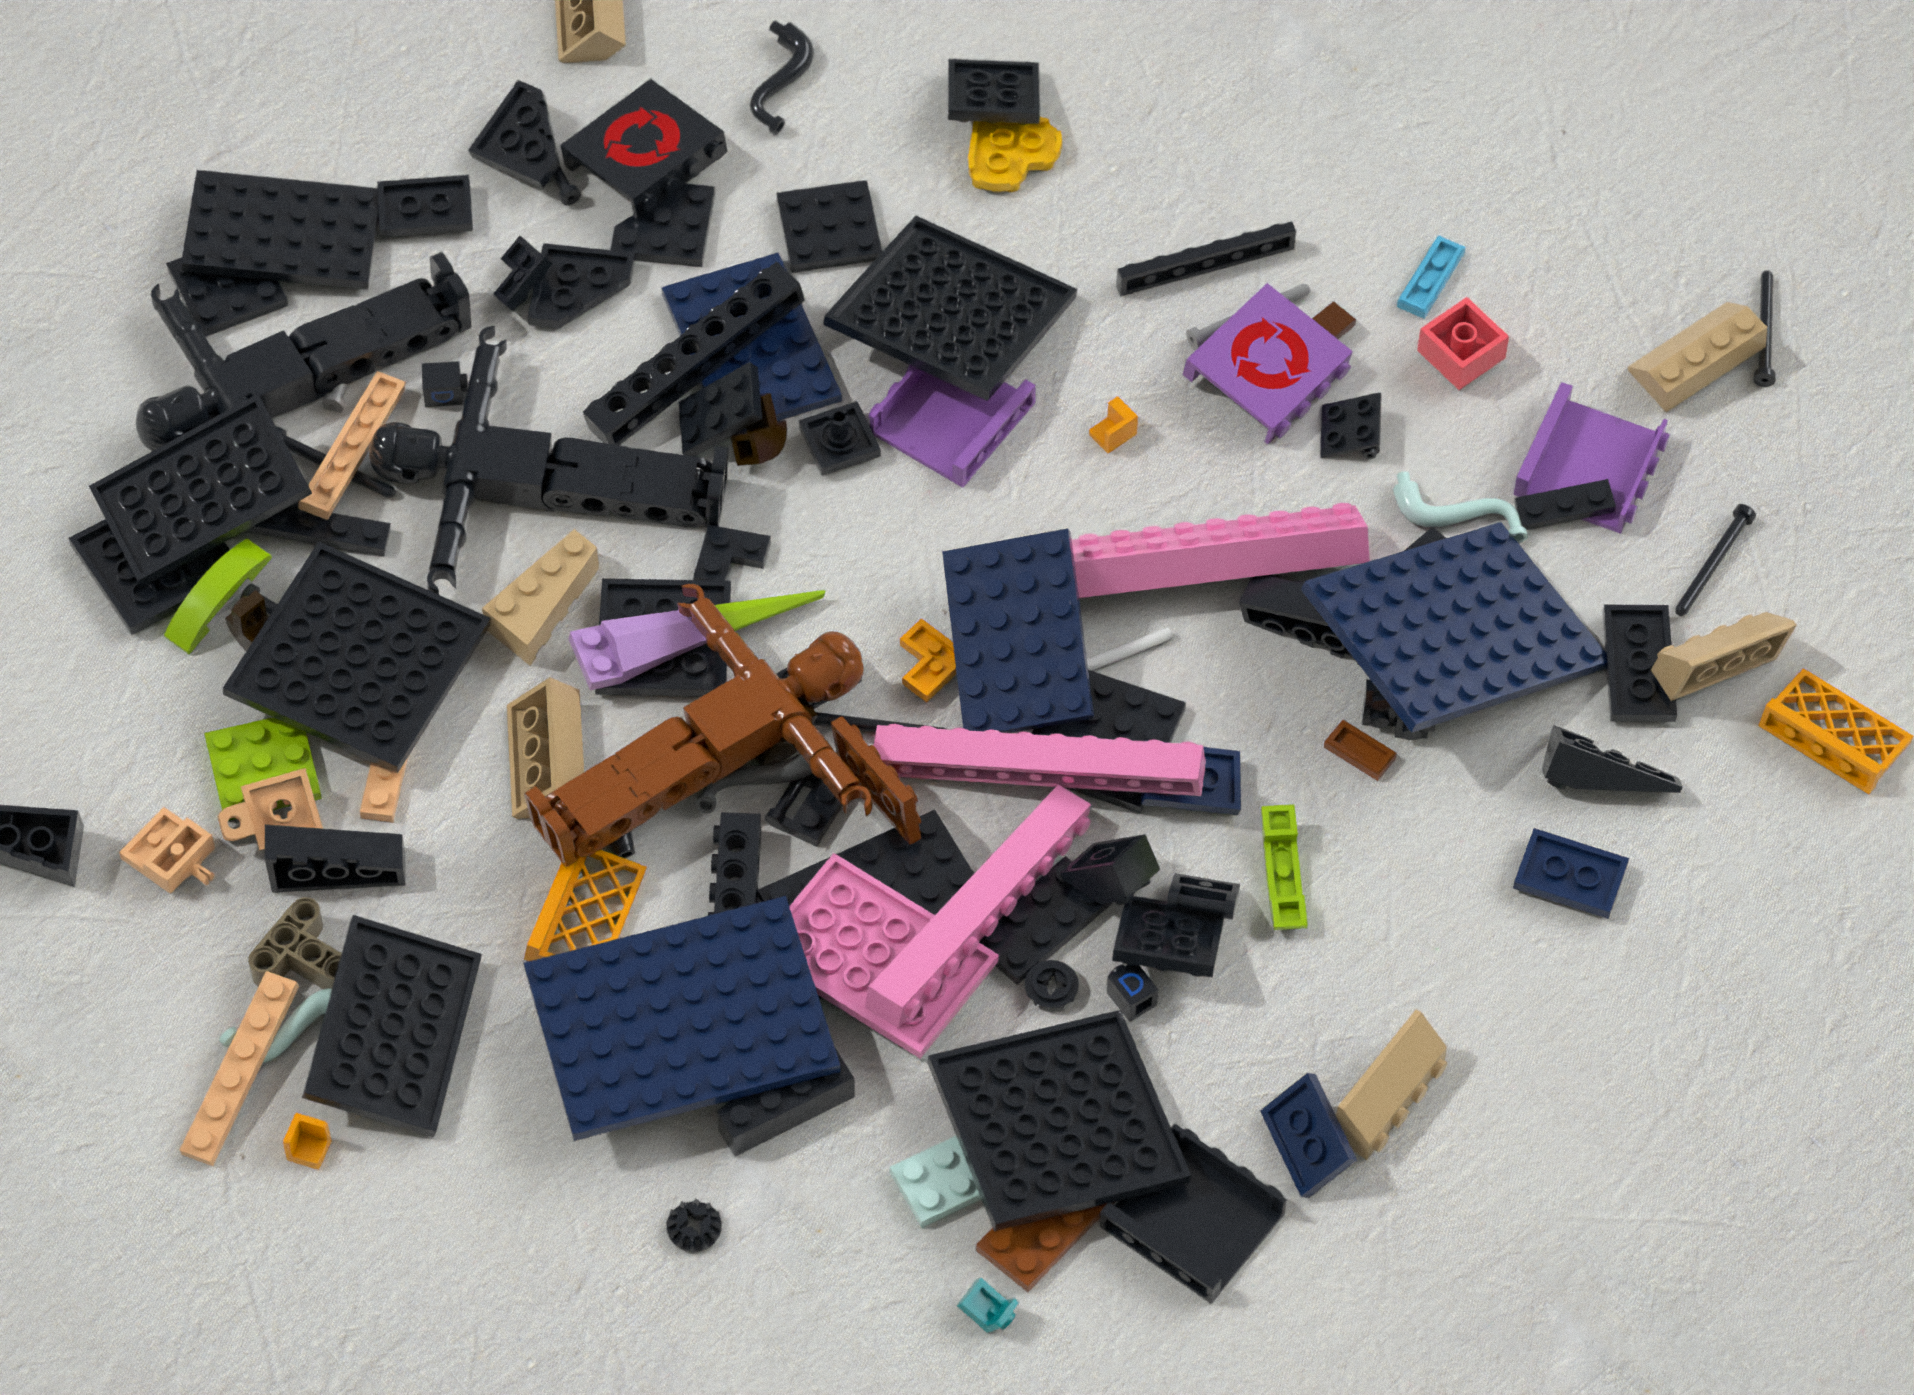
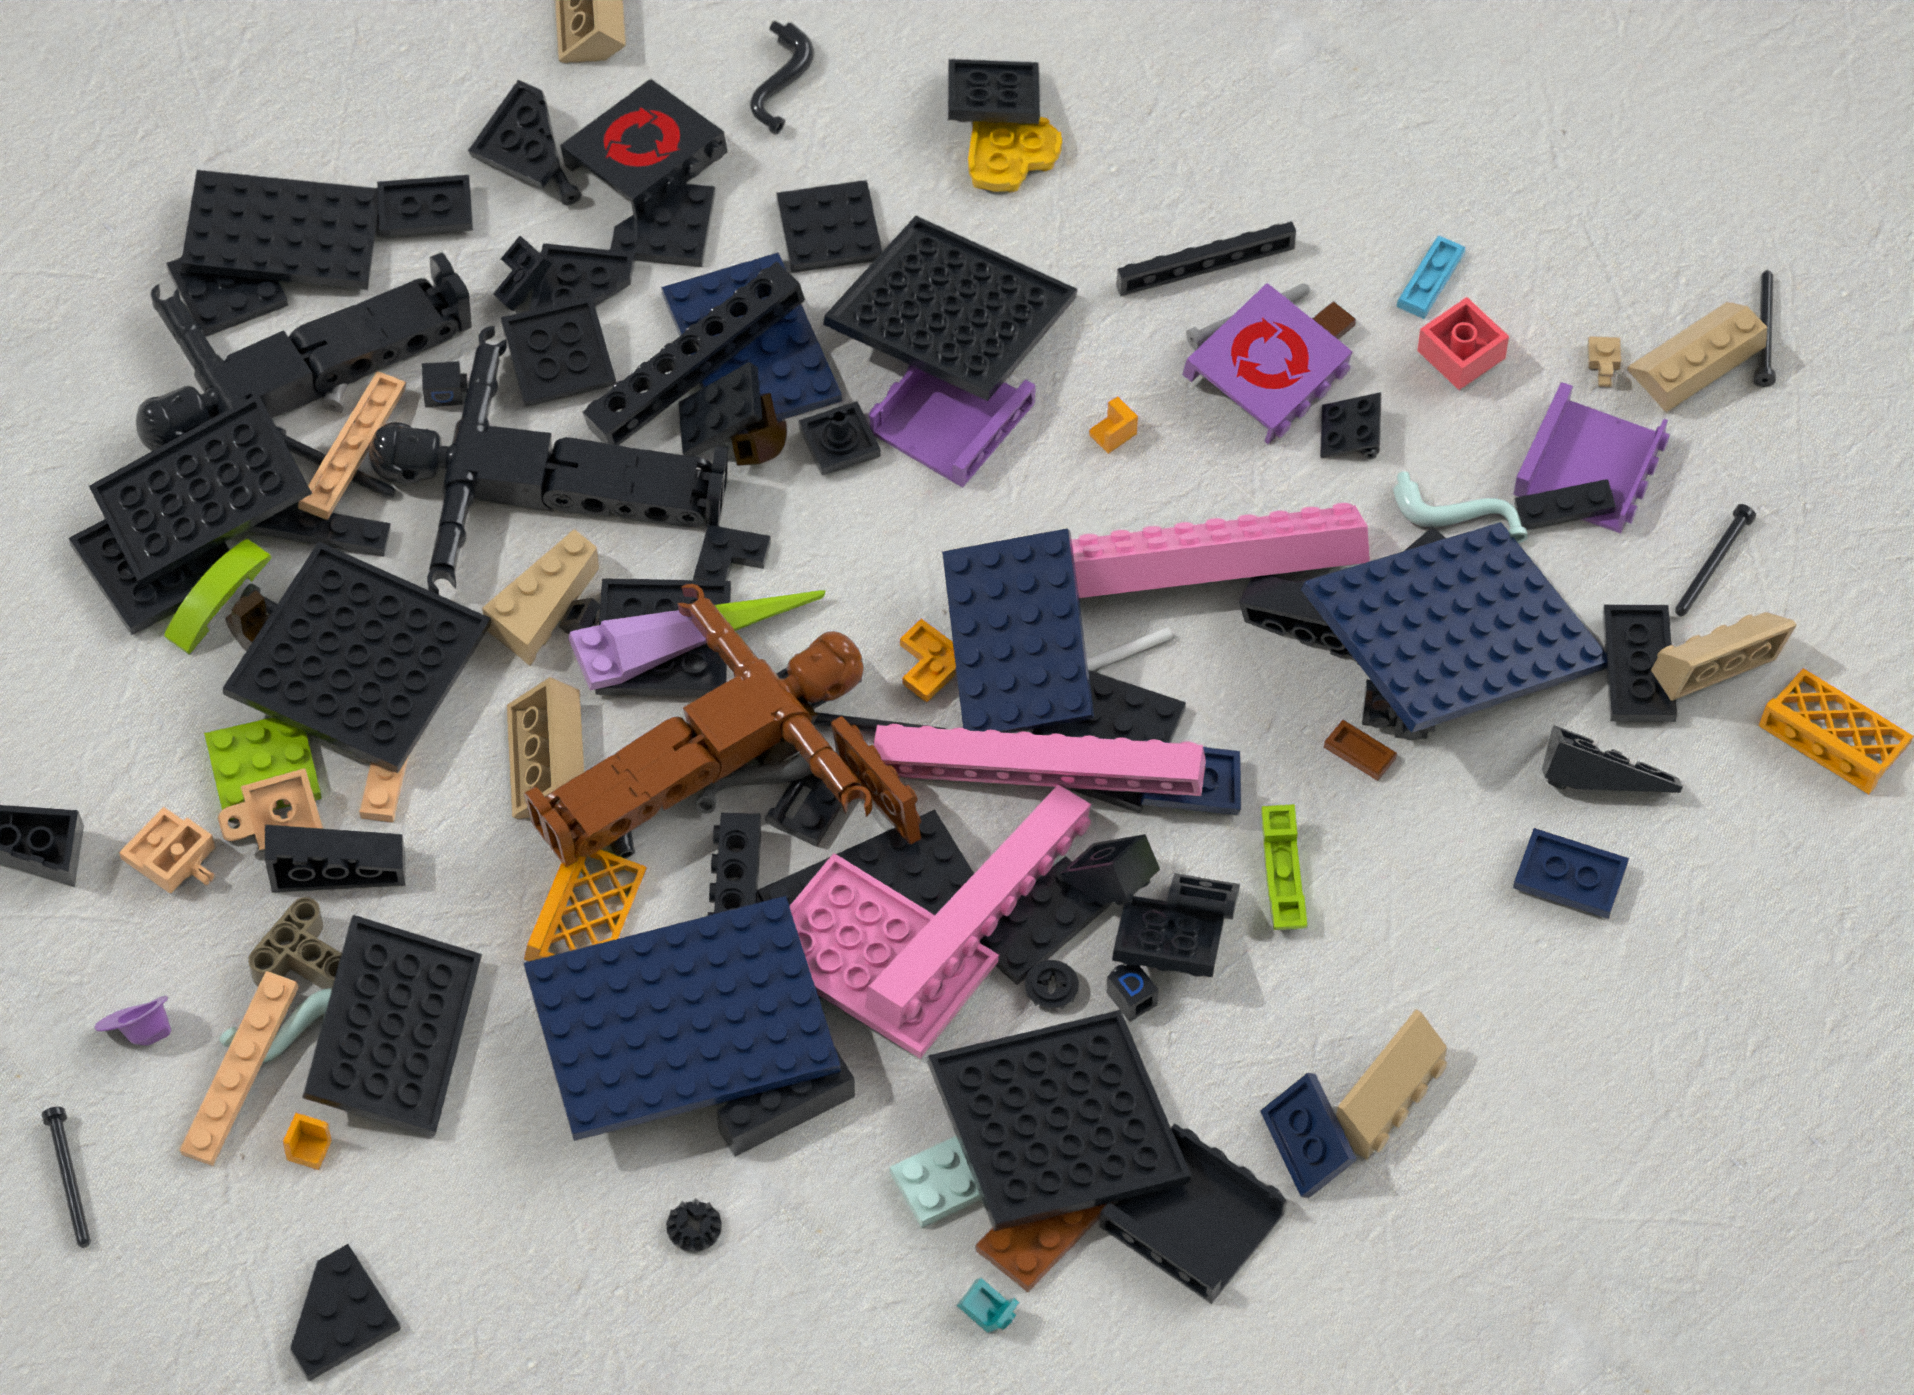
none -> black bar [41,1106,91,1248]
none -> medium lavender piece [94,996,171,1046]
none -> black plate [290,1244,401,1382]
none -> black plate [501,296,616,407]
none -> black plate [559,598,601,634]
none -> tan plate [1587,336,1621,387]

